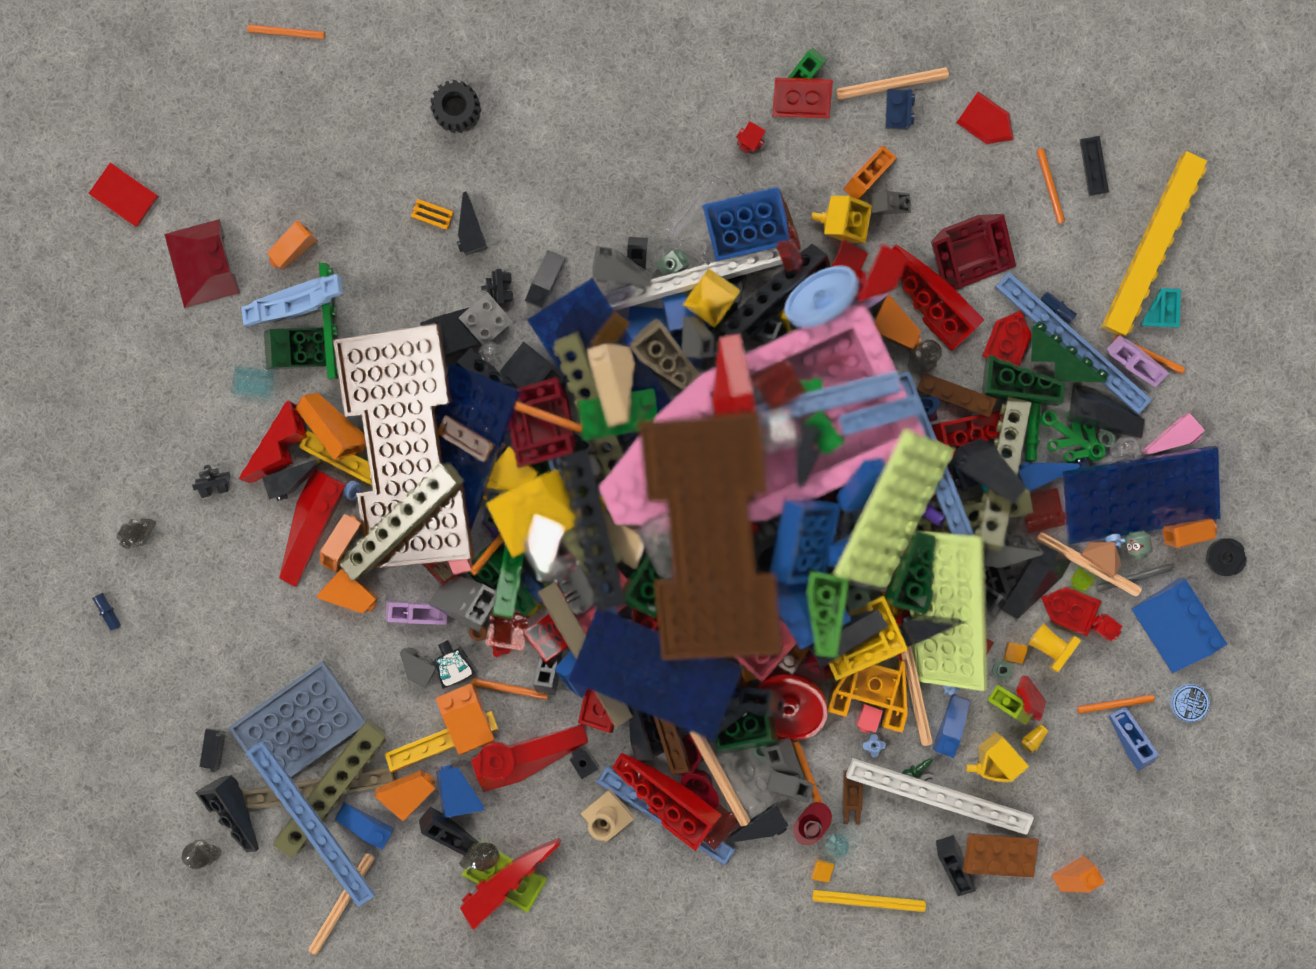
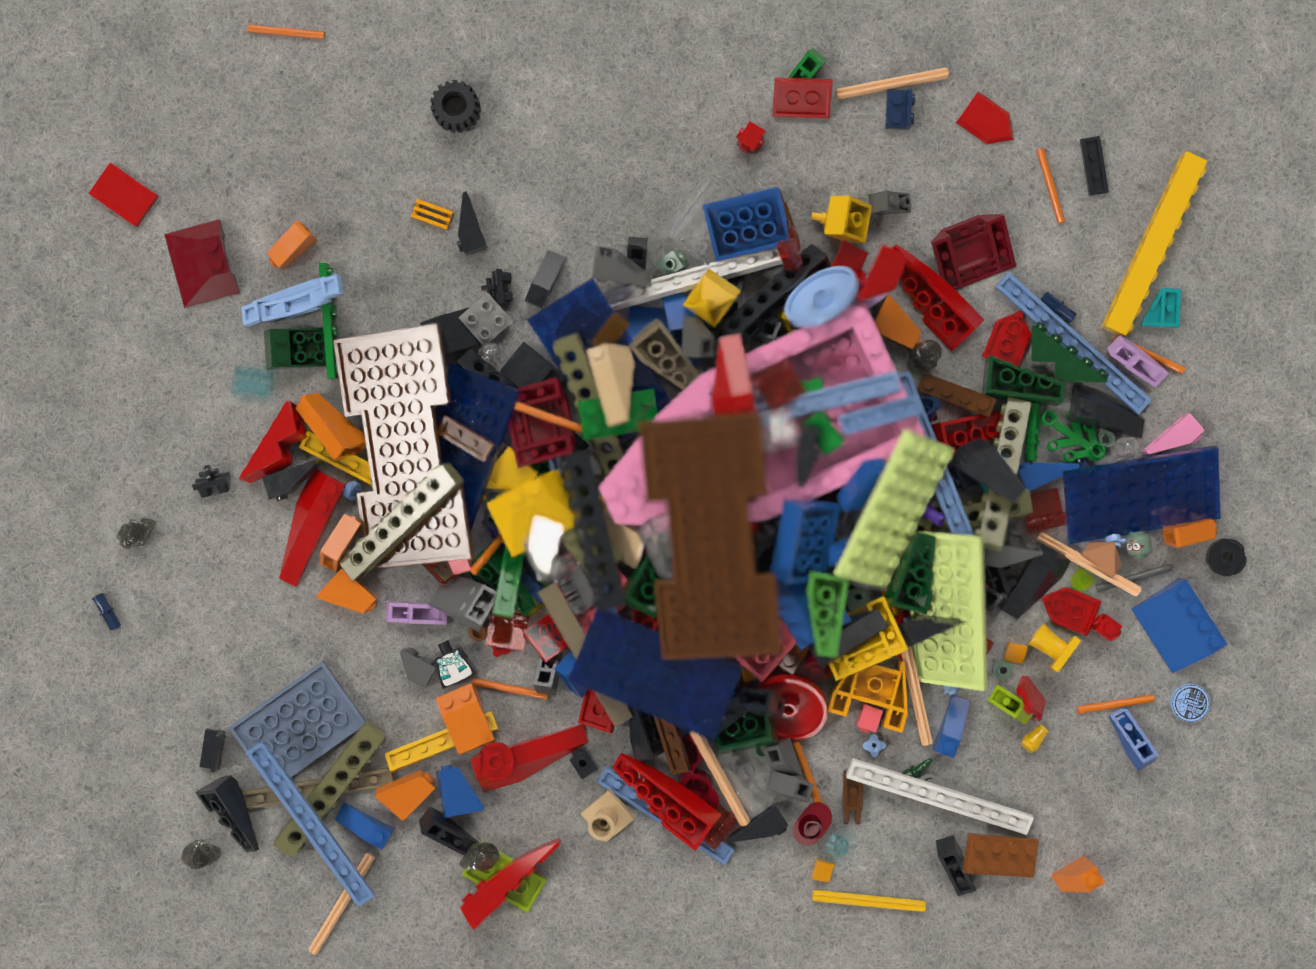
orange slope [843,145,897,199] -> none
yellow piece [966,732,1029,782] -> none

